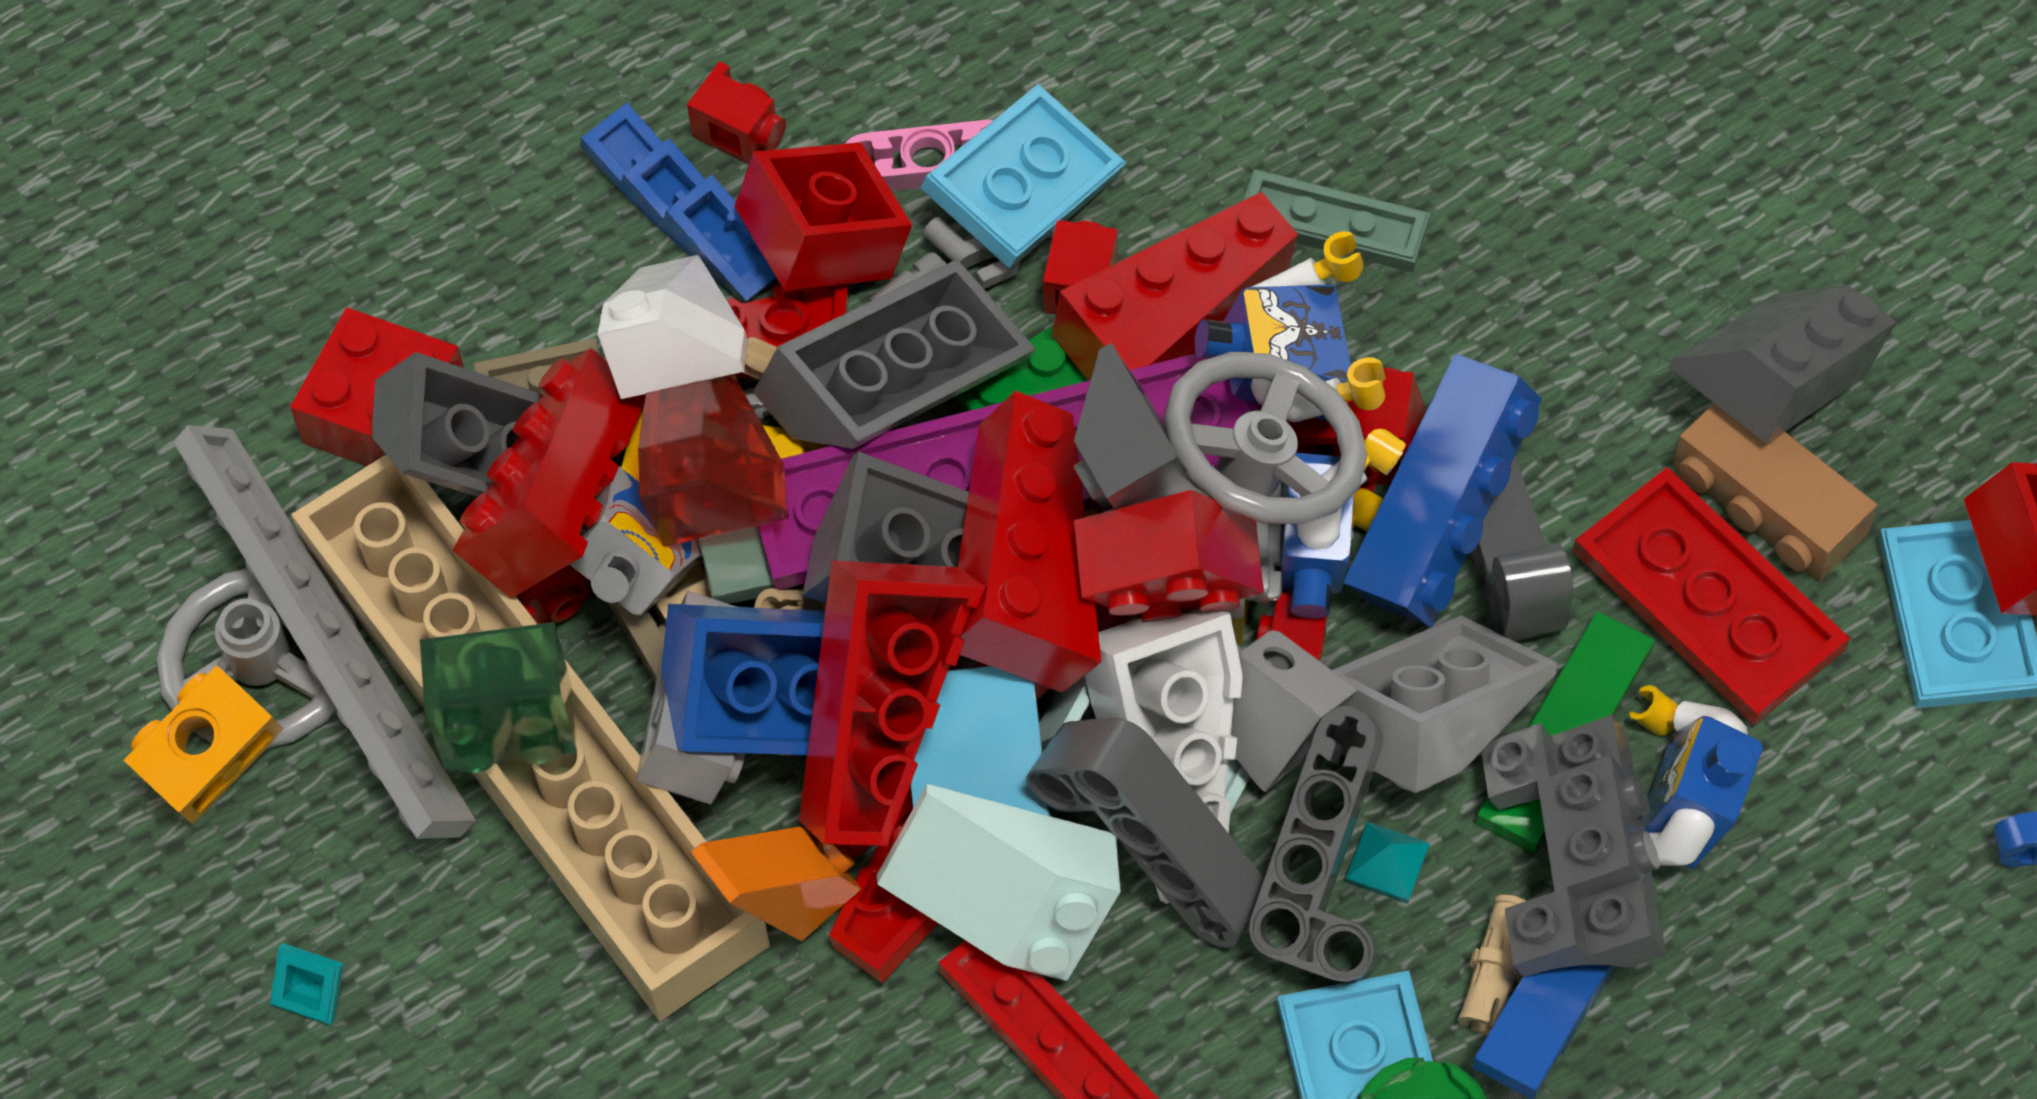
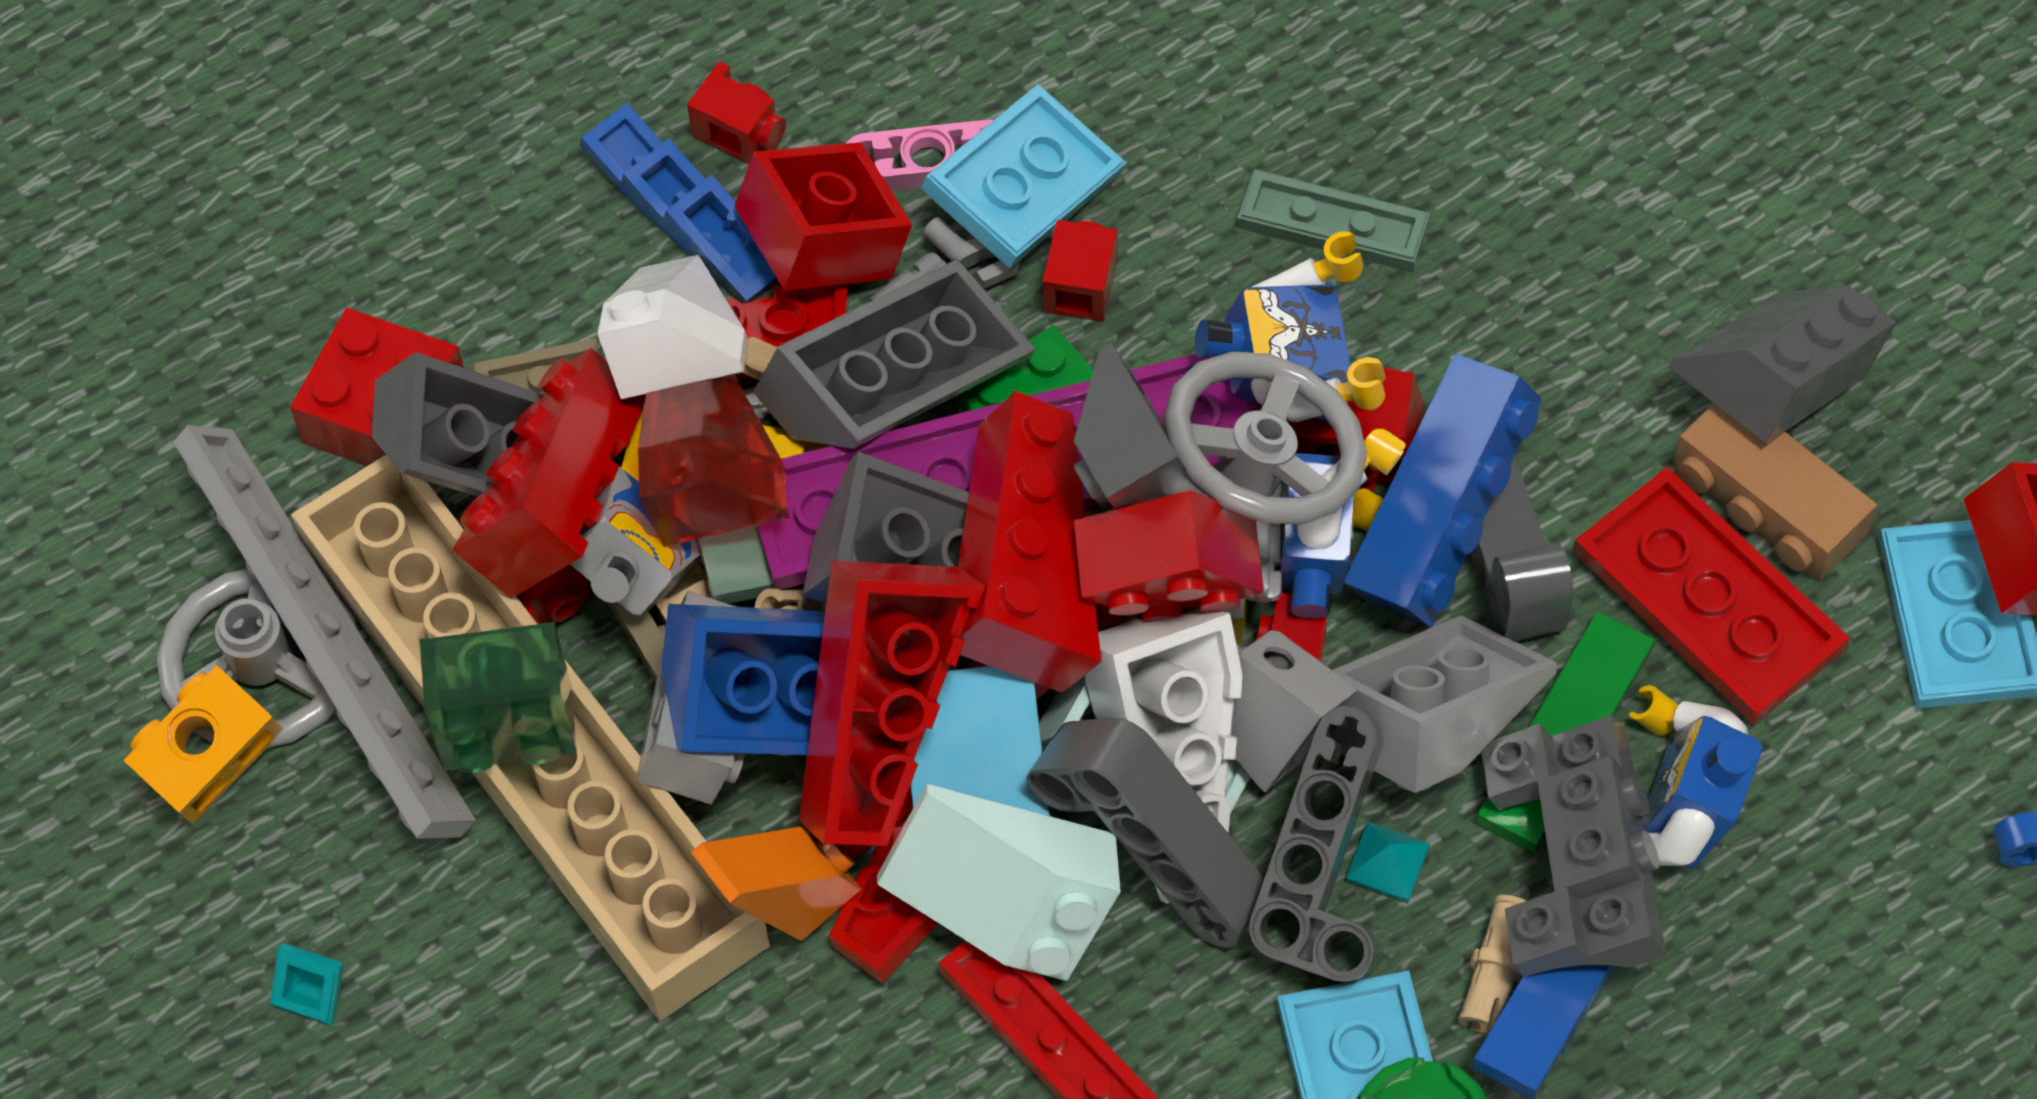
red wedge [1052,192,1298,381] -> none

